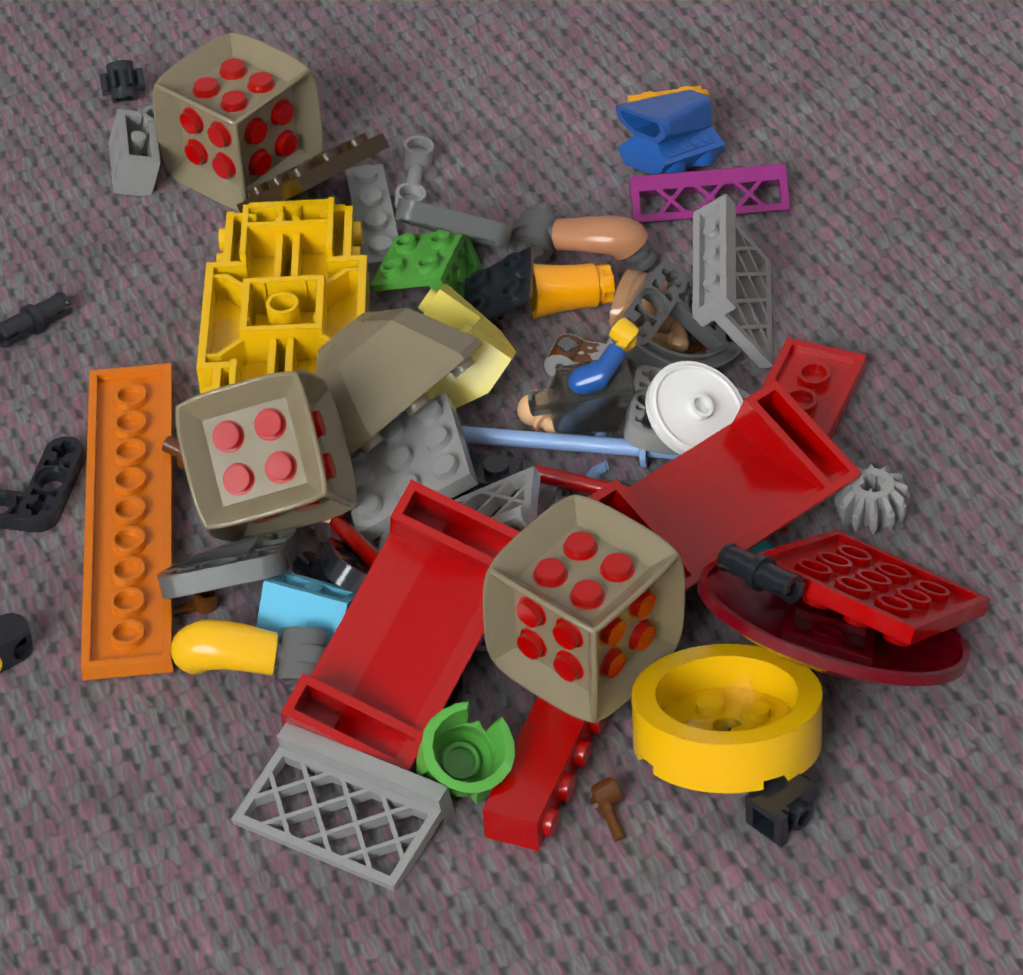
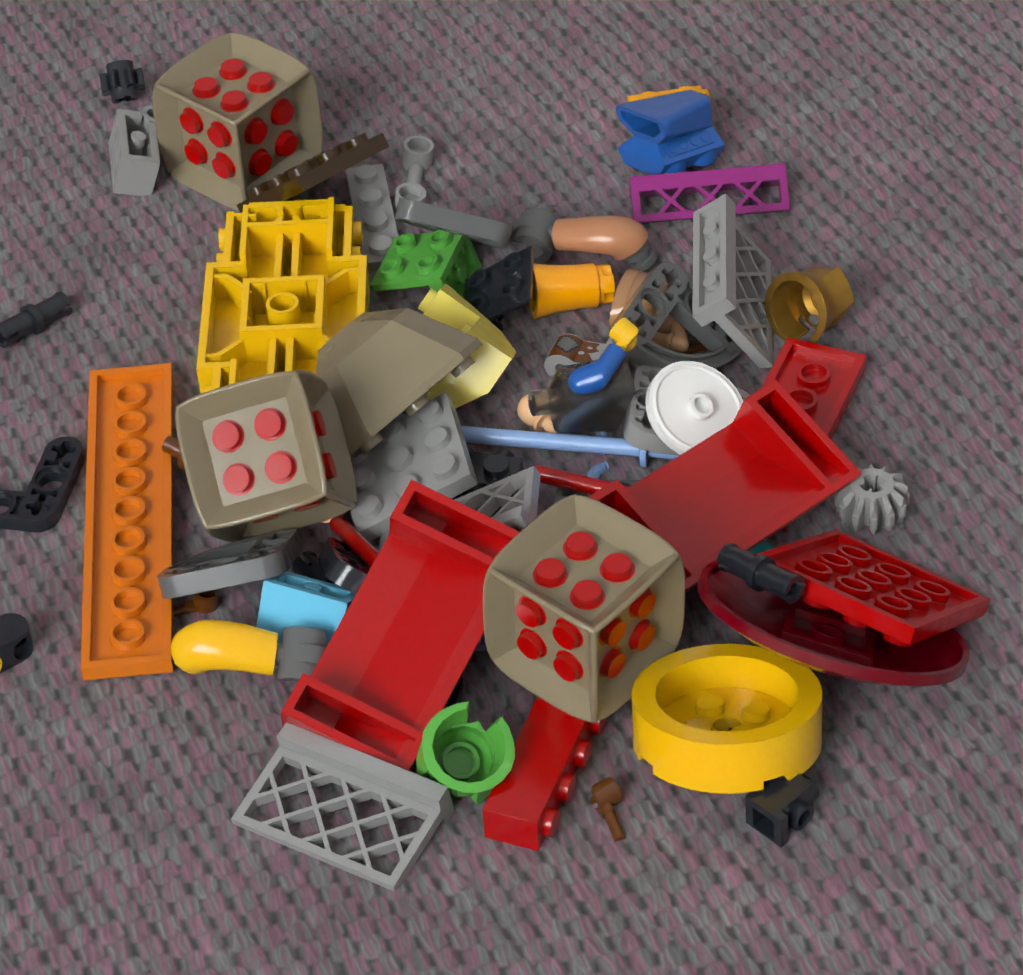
none -> pearl gold helmet [765,266,854,343]

